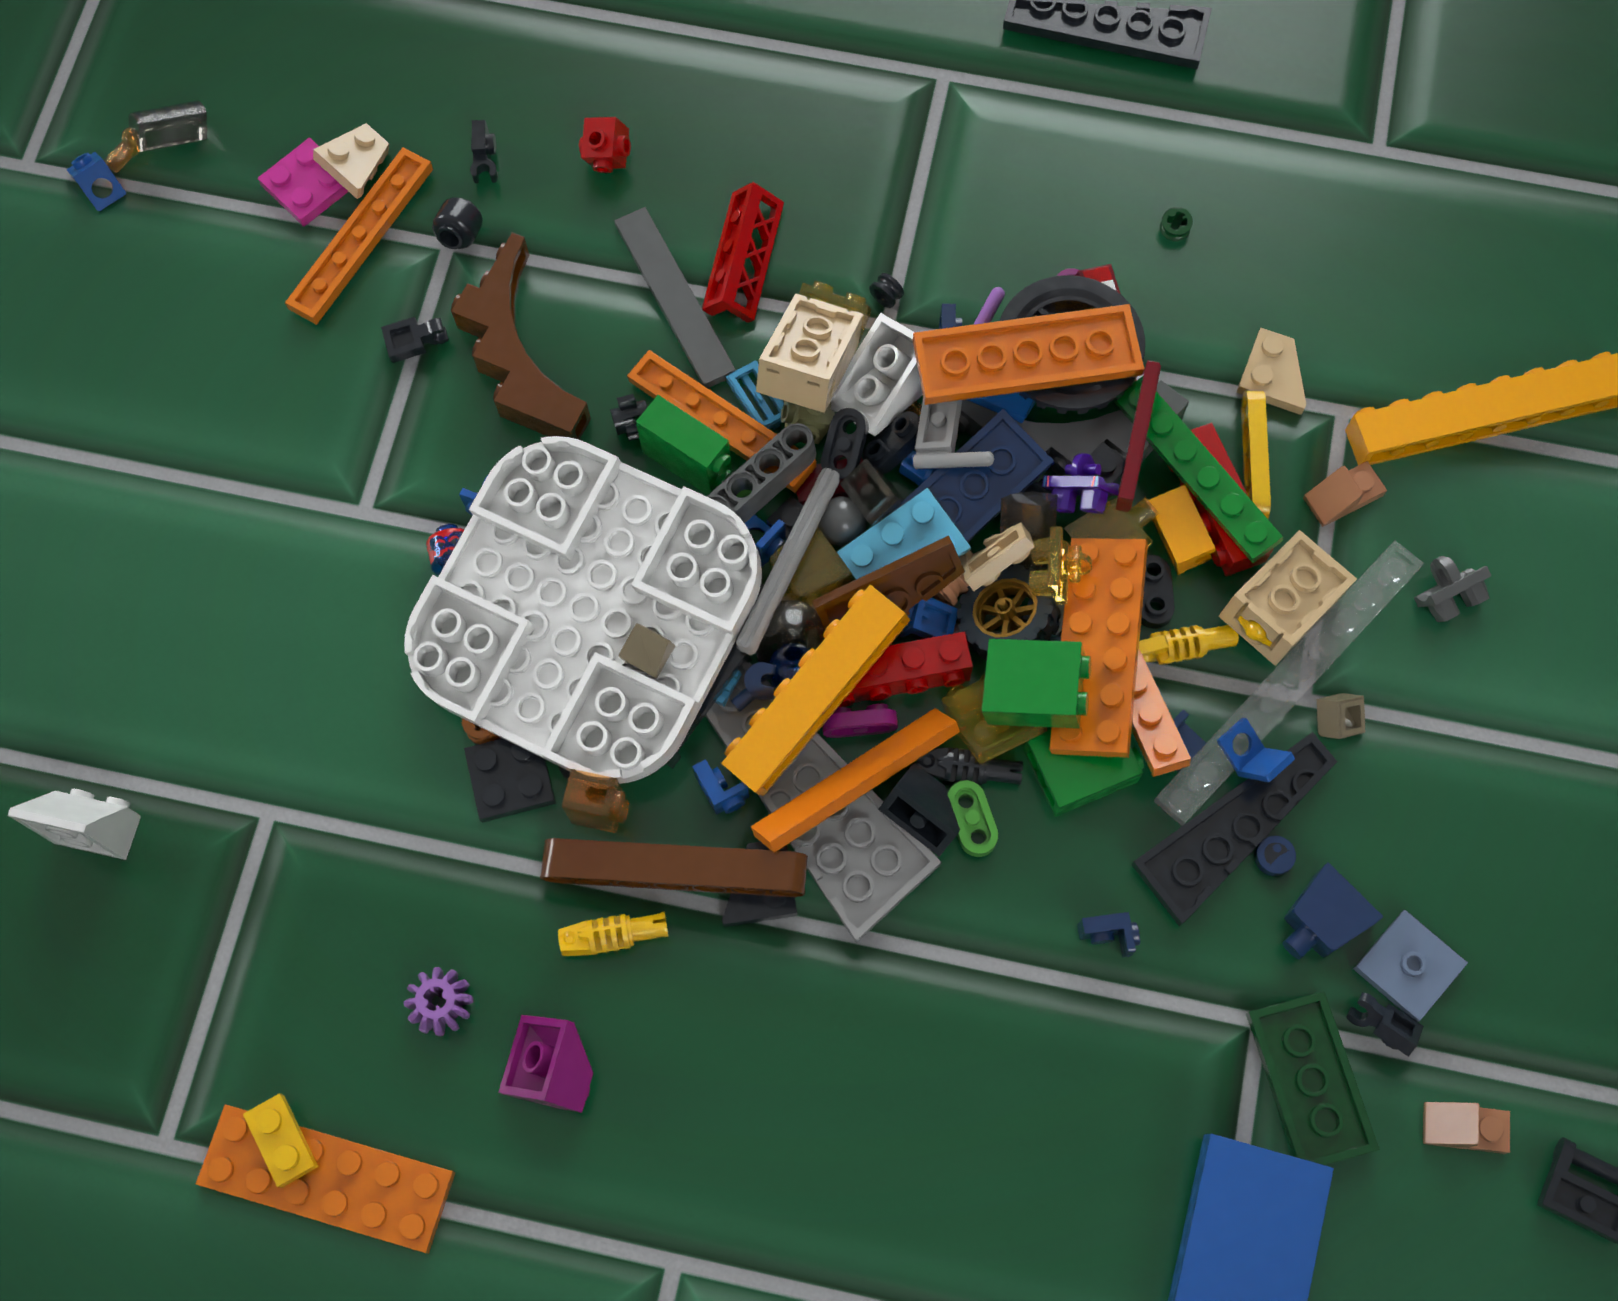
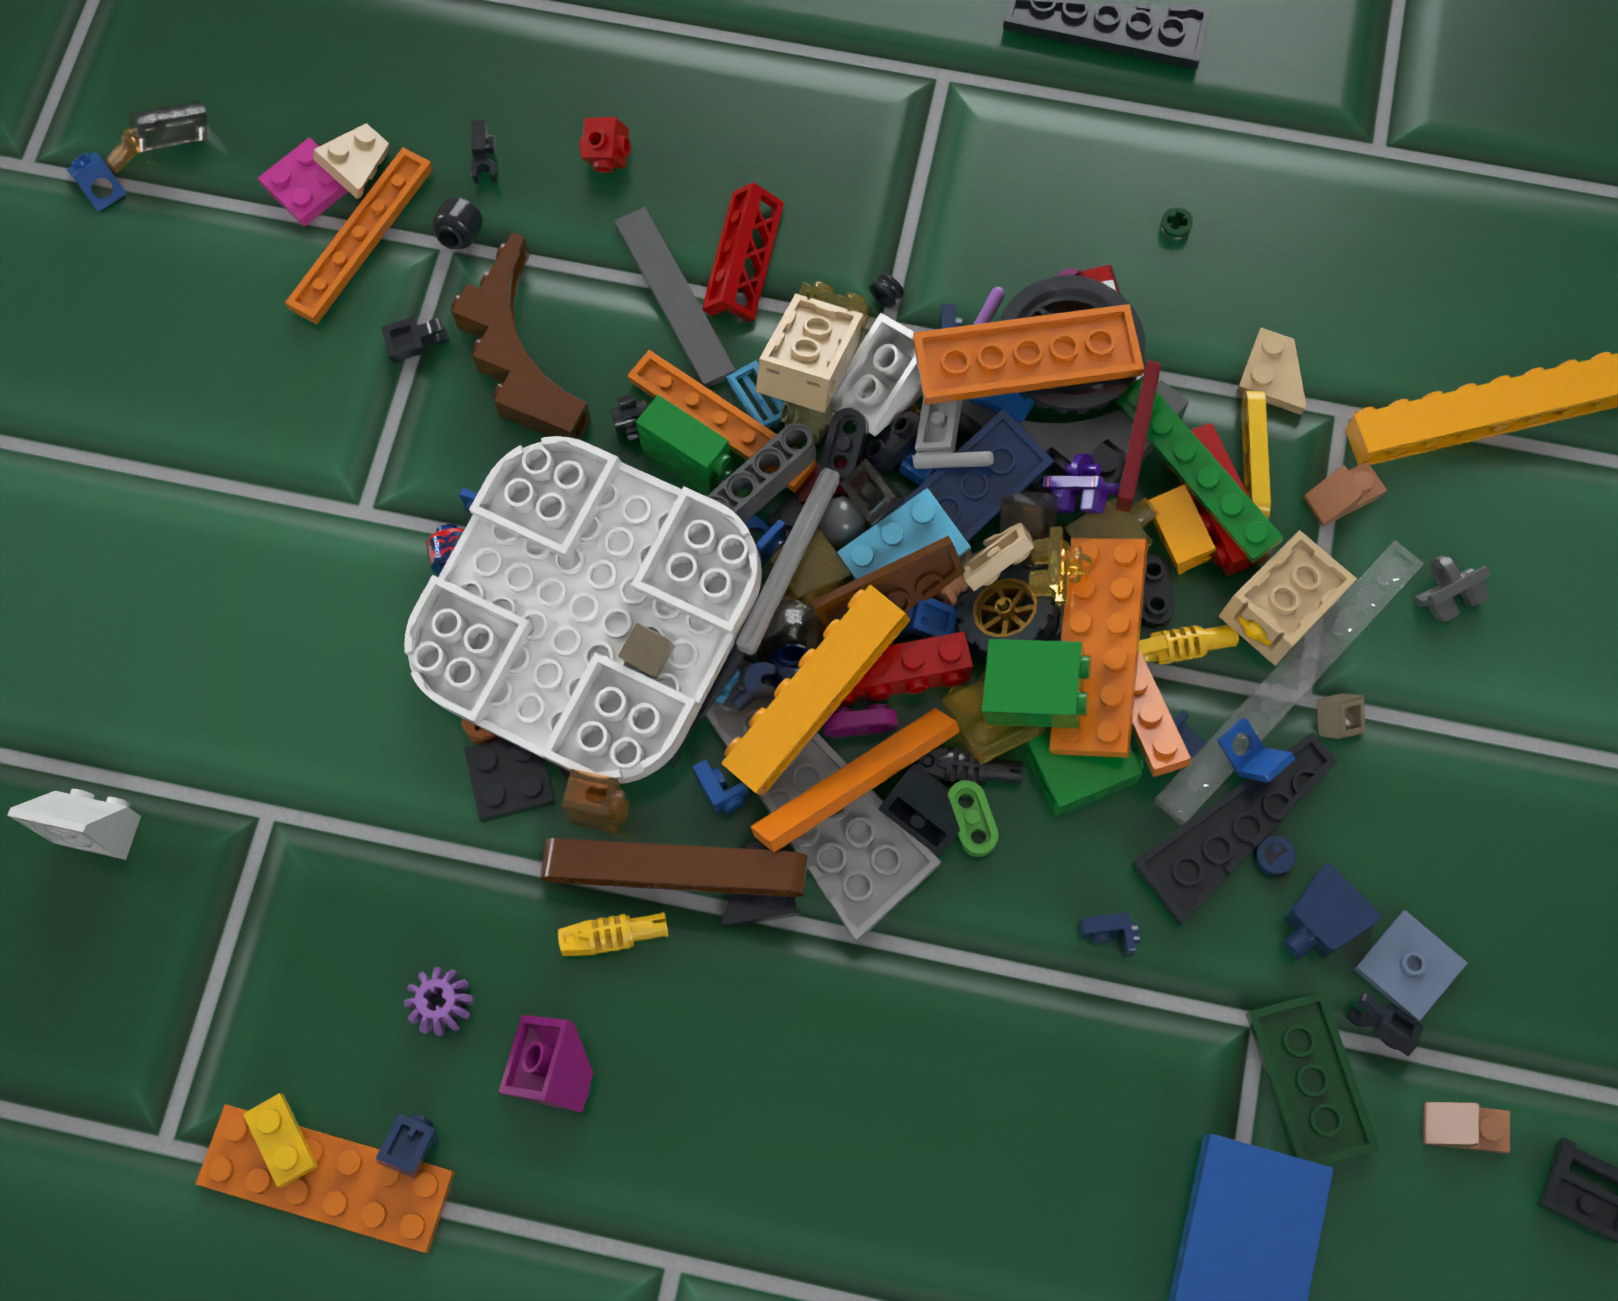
none -> dark blue bracket [376,1114,439,1178]

